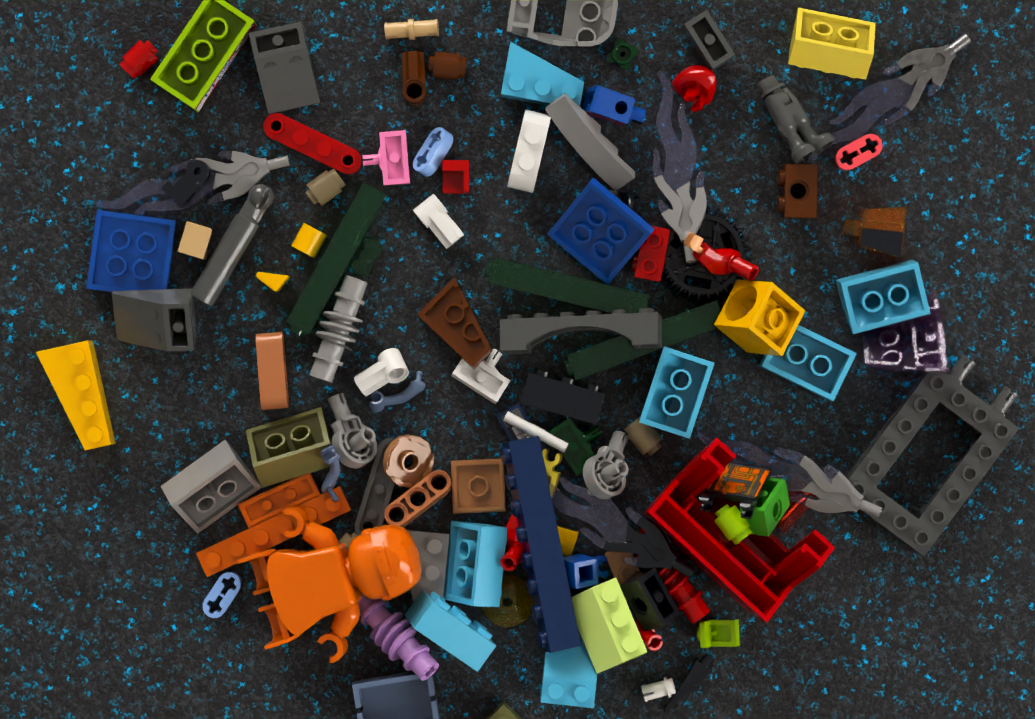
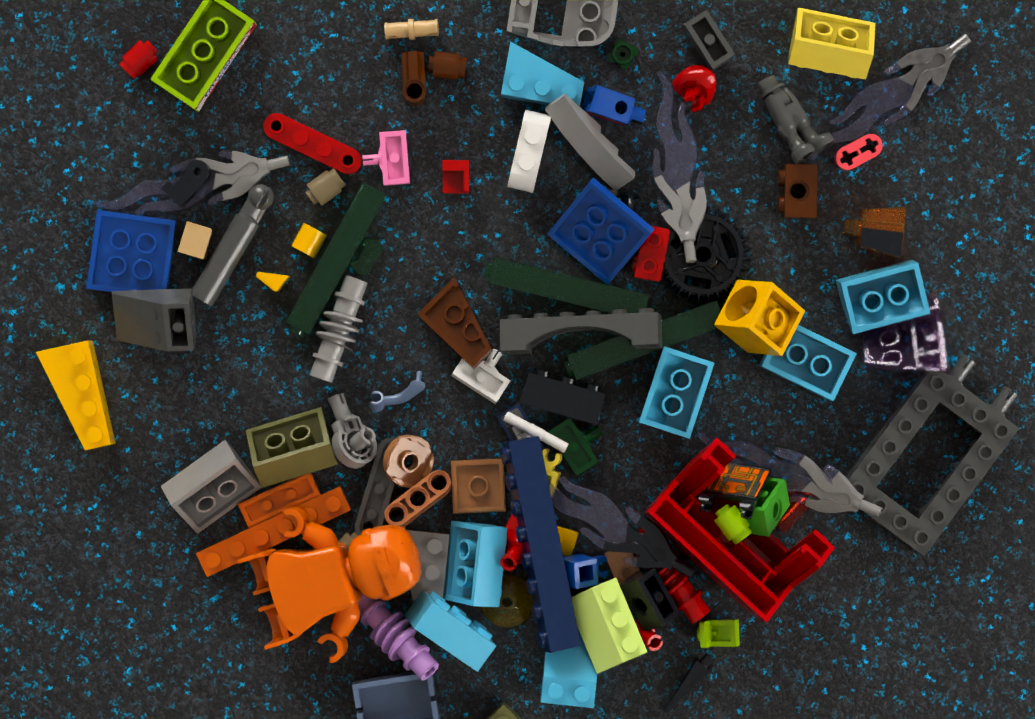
light blue beam [203,571,242,618] -> none
dark grey slope [249,22,320,114] -> none
nougat beam [256,332,289,410] -> none
sand blue piece [320,445,341,502] -> none
white piece [354,348,409,396] -> none
light blue beam [413,127,453,177] -> none
white piece [413,194,464,249] -> none
light grey pin [583,431,629,499] -> none
dark tan brick [624,416,663,456] -> none
white pin [641,677,676,702] -> none
red arm [684,232,759,282] -> none

